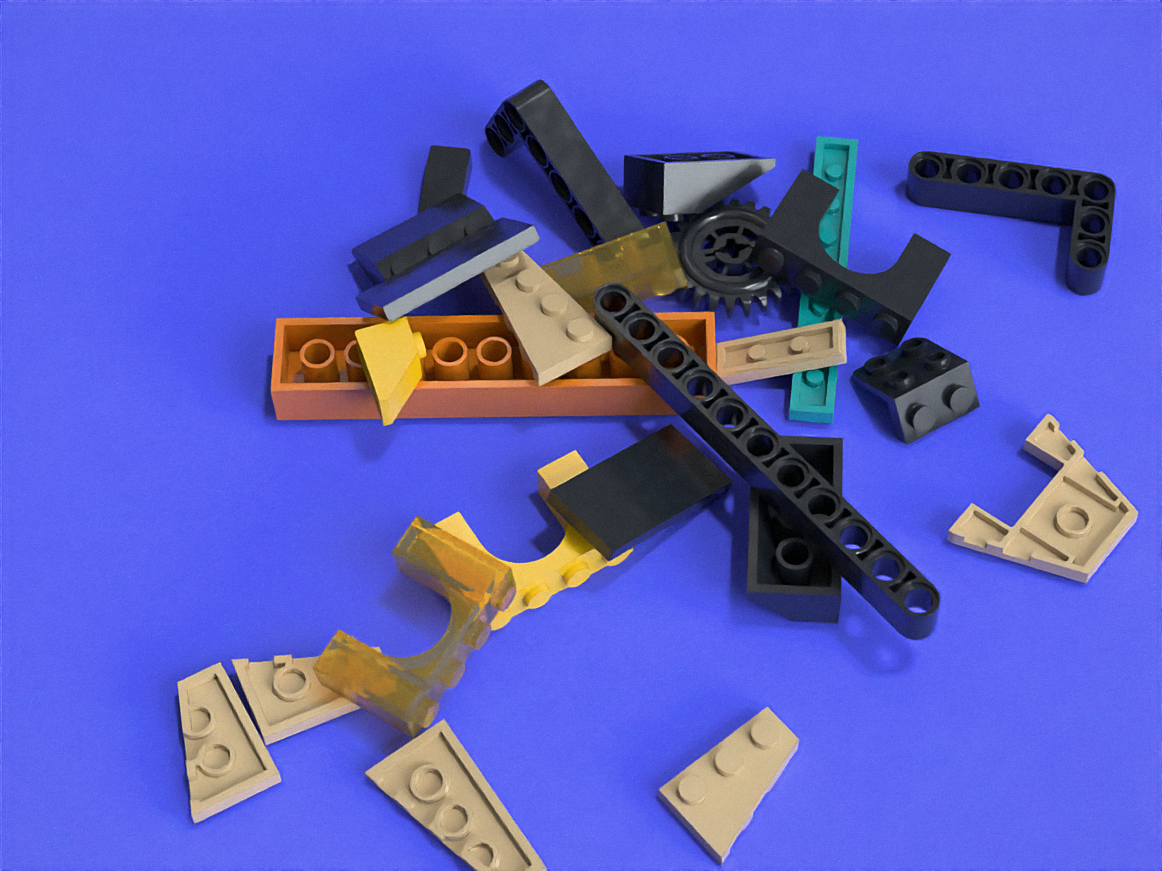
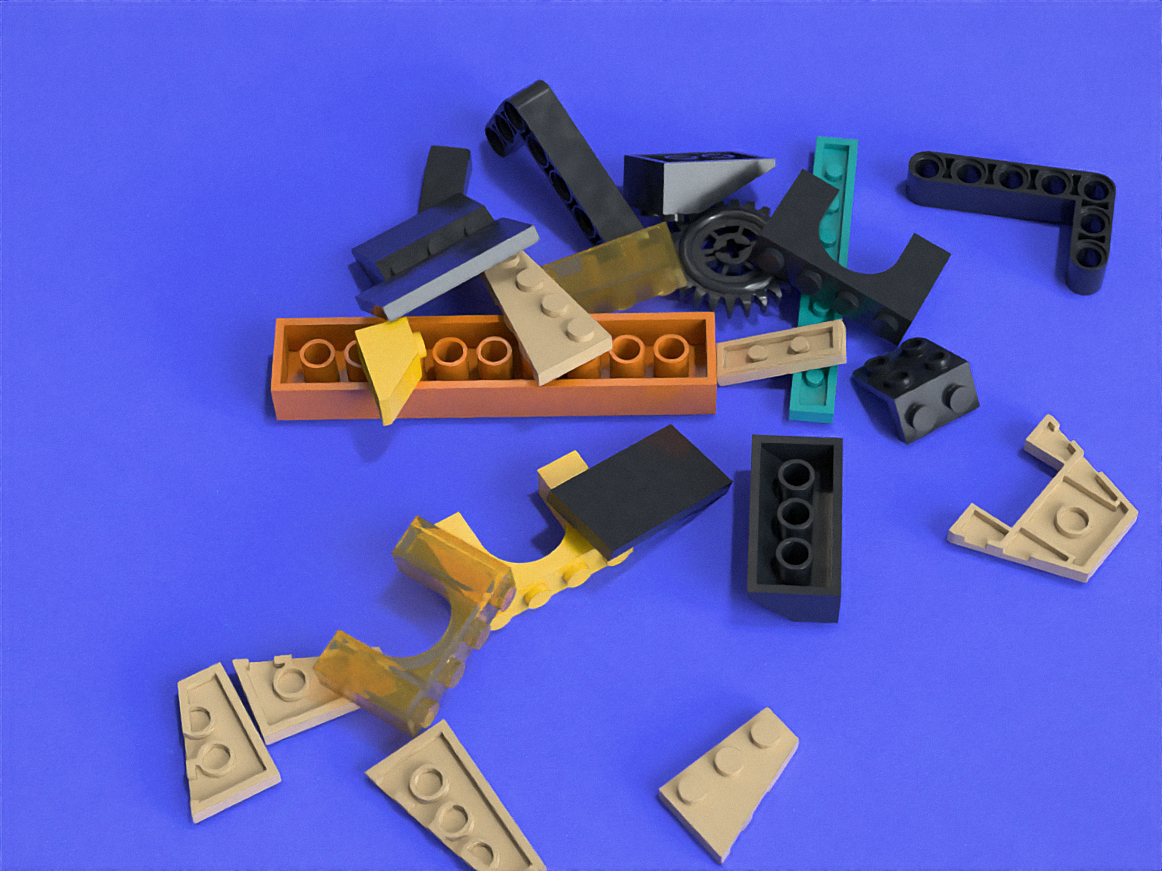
black beam [593,283,941,640] -> none

